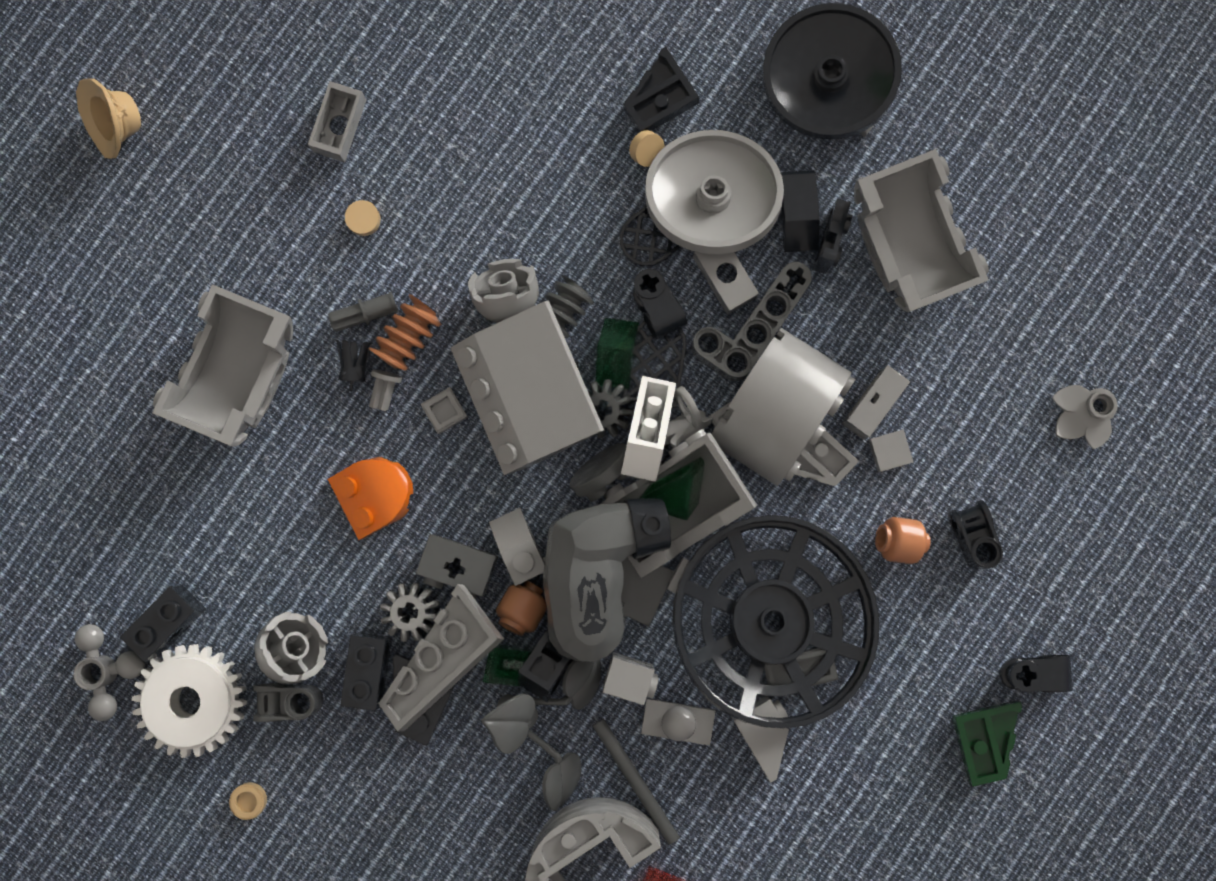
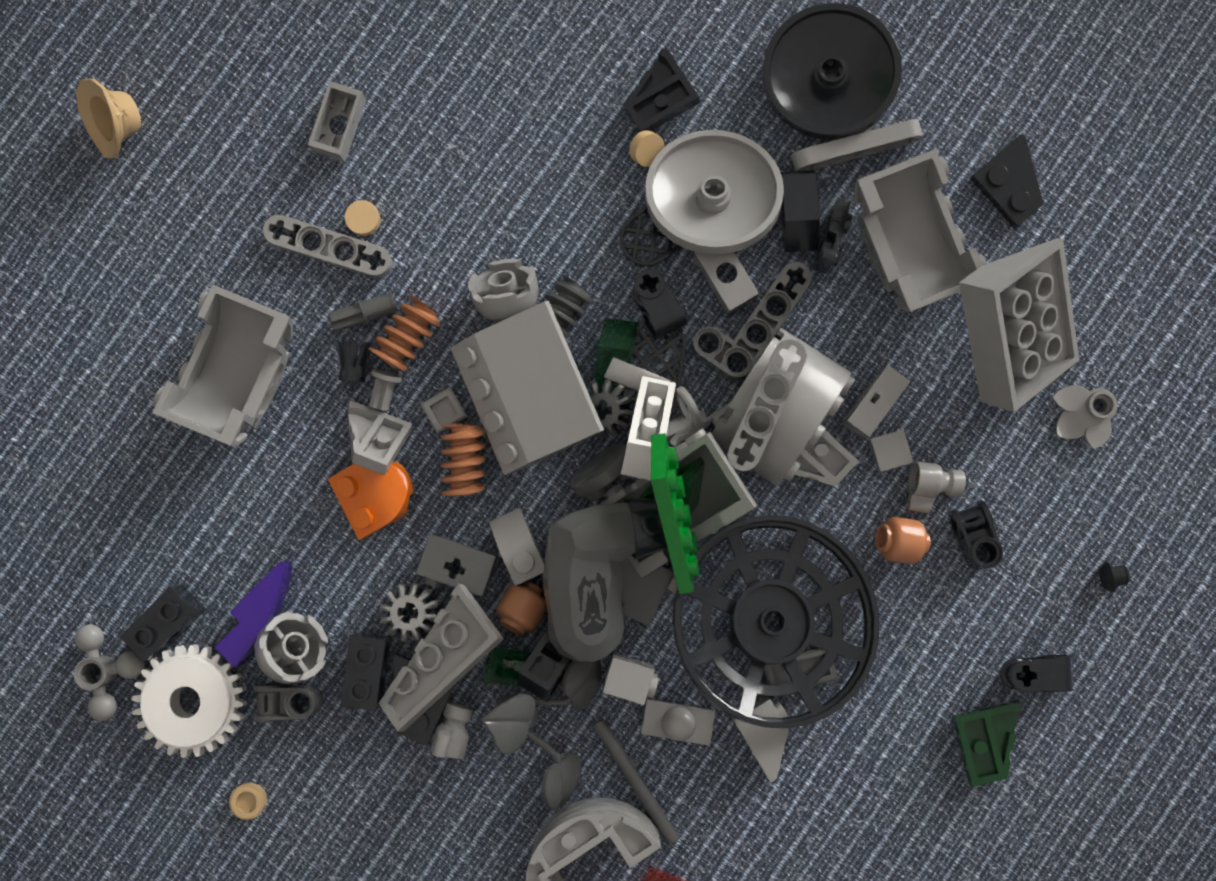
none -> dark purple slope [215,561,293,667]
none -> light grey beam [263,215,393,279]
none -> light grey wing [347,400,412,475]
none -> light grey piece [430,702,473,759]
none -> nougat piece [441,423,485,496]
none -> white sticker [604,357,671,391]
none -> green plate [651,433,699,594]
none -> light grey beam [727,339,807,471]
none -> light grey beam [791,119,923,171]
none -> light grey piece [906,461,966,513]
none -> light grey slope [959,238,1079,412]
none -> black wing [970,134,1044,229]
none -> black piece [1099,562,1130,593]

